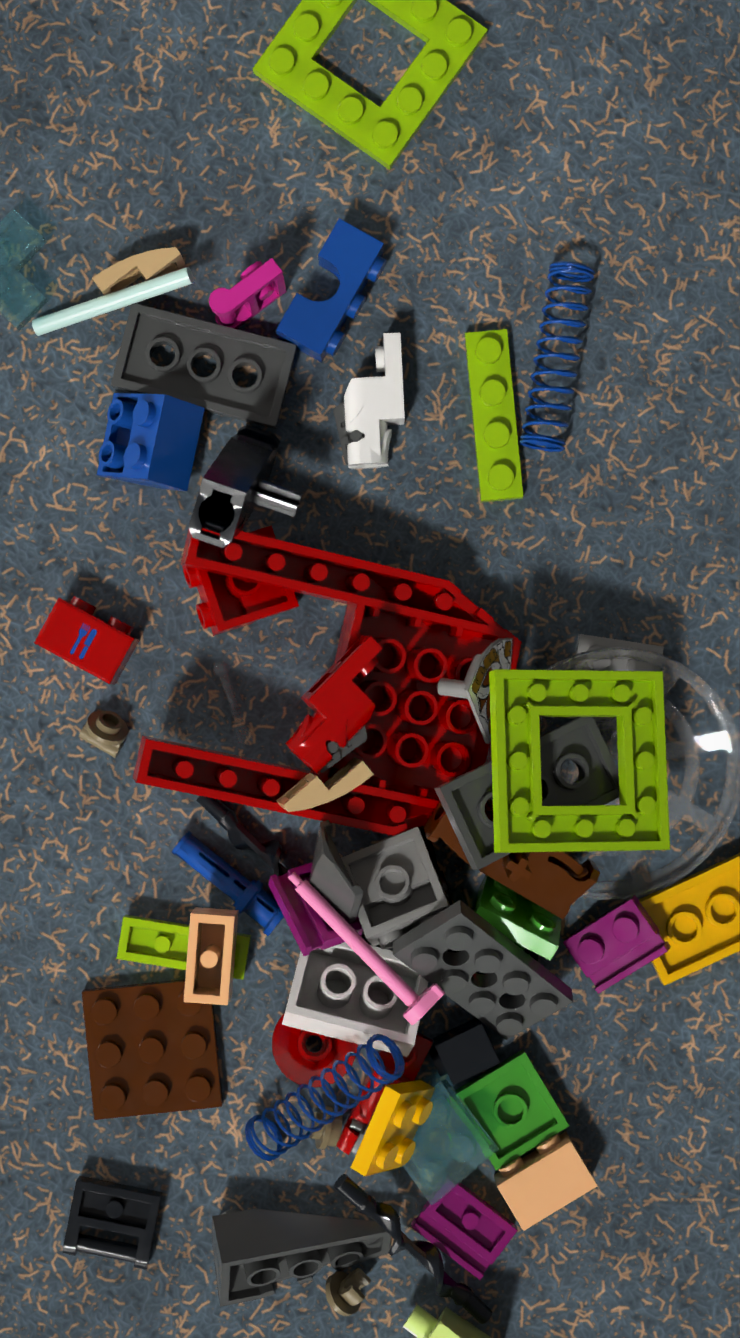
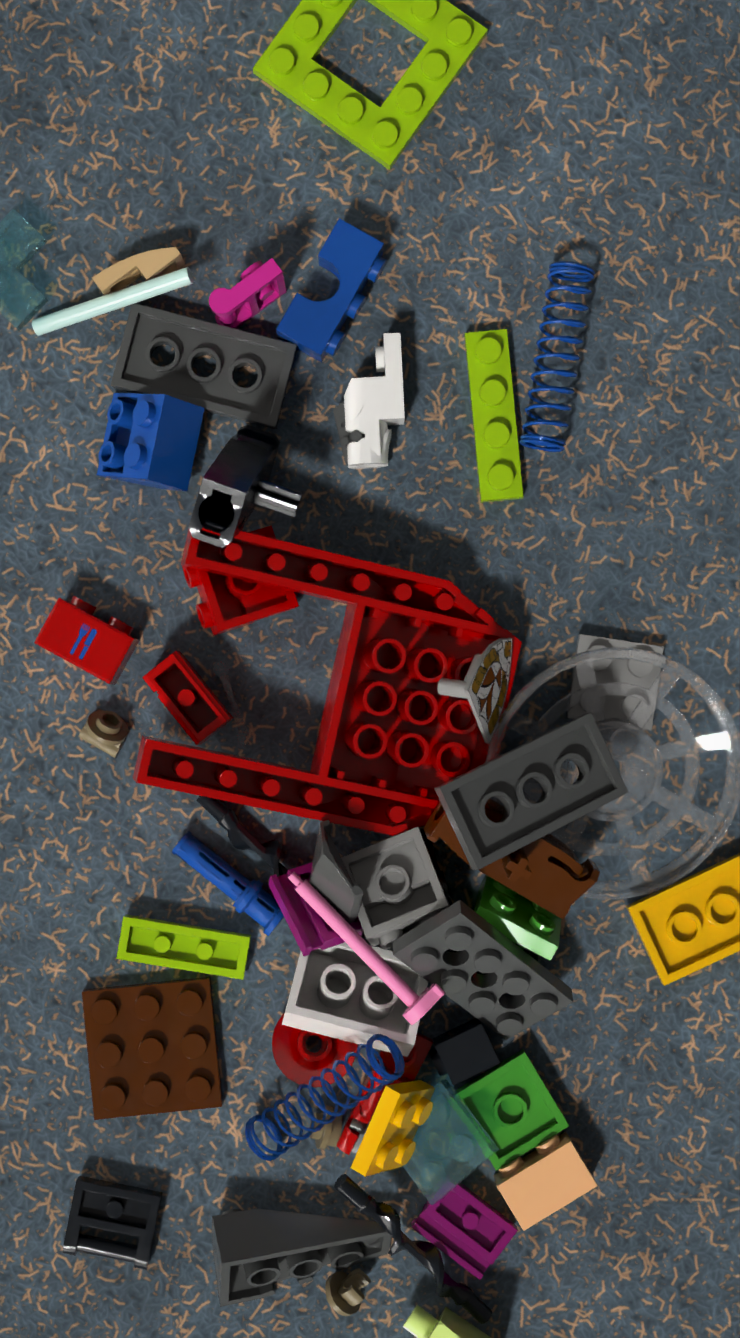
light nougat brick [184,907,239,1005] -> none
tan slope [277,757,374,812] -> none
red plate [285,635,383,774] -> none
lime plate [489,669,670,853] -> none
magenta plate [563,895,671,994] -> none
none -> red brick [142,650,234,745]

